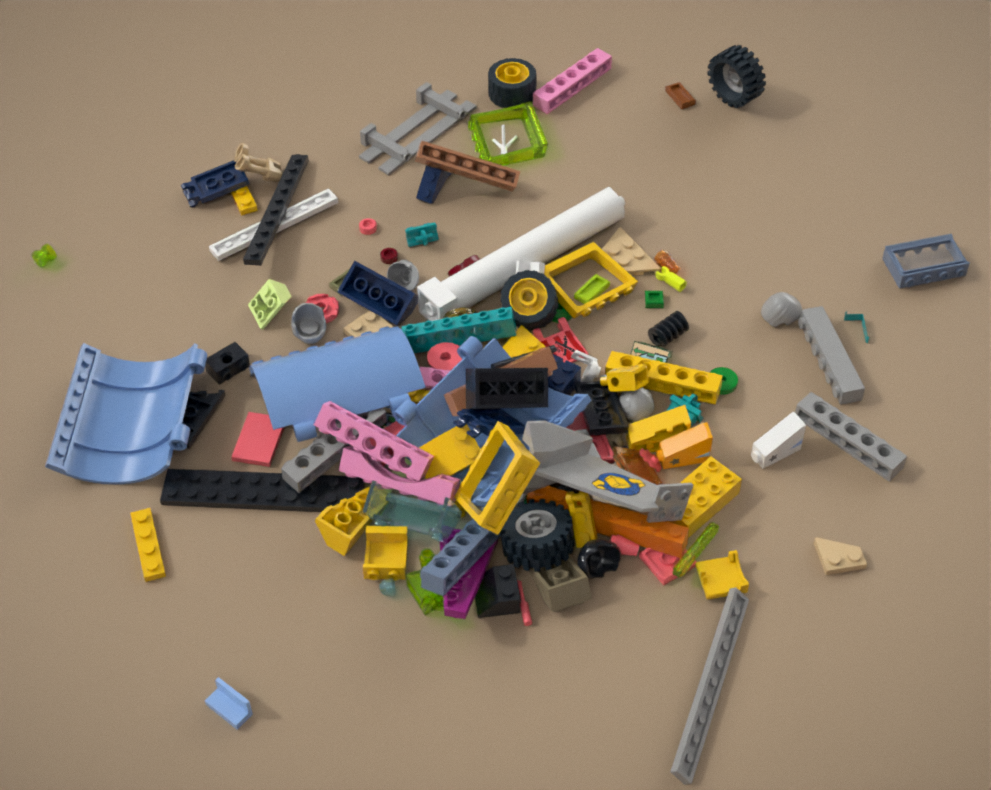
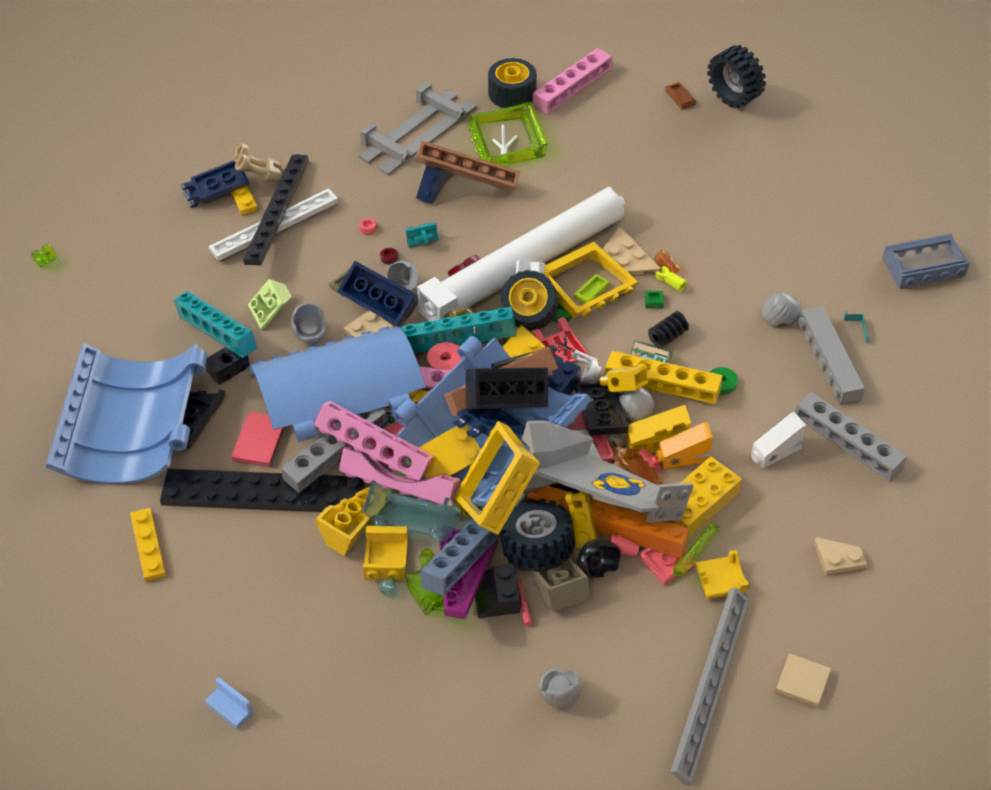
coral tile [305,294,339,323] -> none
teal hips [667,394,704,428] -> none
none -> teal brick [173,291,257,358]
none -> light grey piece [539,669,581,708]
none -> tan tile [775,653,831,708]

